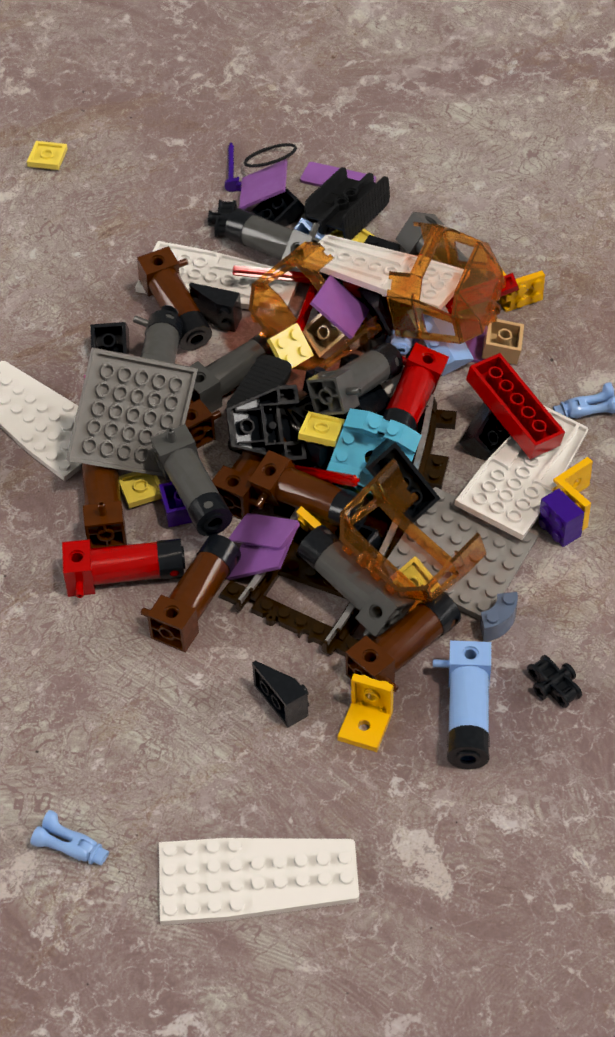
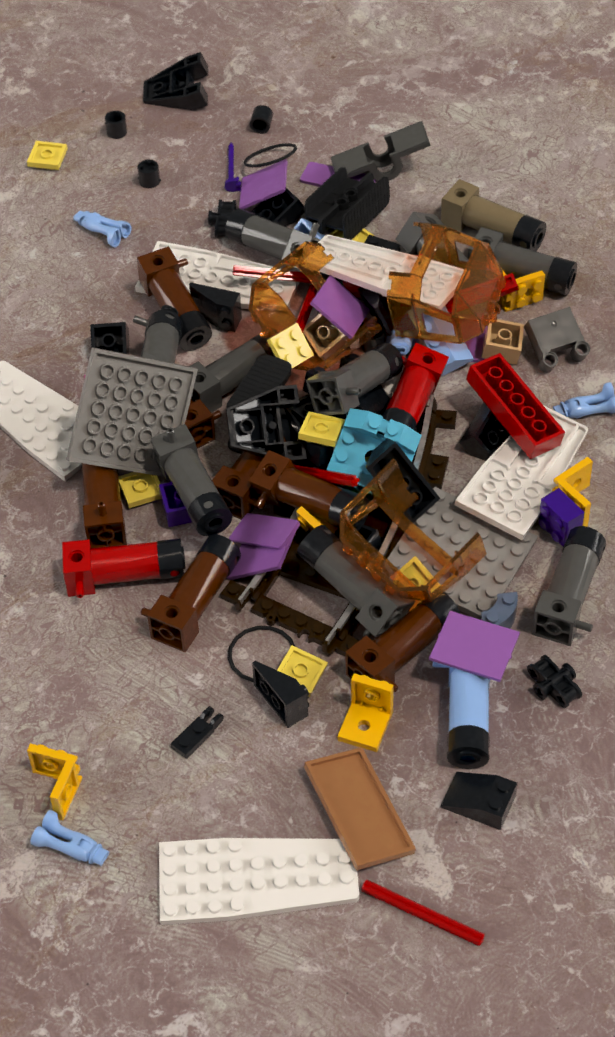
none -> yellow bracket [27,743,82,821]
none -> light blue piece [73,211,131,247]
none -> black piece [105,111,127,139]
none -> black piece [137,159,161,188]
none -> black wedge [143,52,208,110]
none -> black hinge [171,706,224,759]
none -> black piece [228,626,295,683]
none -> black piece [250,105,273,134]
none -> light yellow plate [277,645,328,697]
none -> medium nougat tile [304,747,416,871]
none -> dark grey piece [330,121,431,181]
none -> red axle [362,880,485,946]
none -> medium lavender piece [429,611,520,682]
none -> dark tan piece [441,179,546,251]
none -> black slope [441,772,517,830]
none -> dark grey piece [468,227,577,296]
none -> dark grey piece [524,307,591,373]
none -> dark grey piece [532,526,606,646]

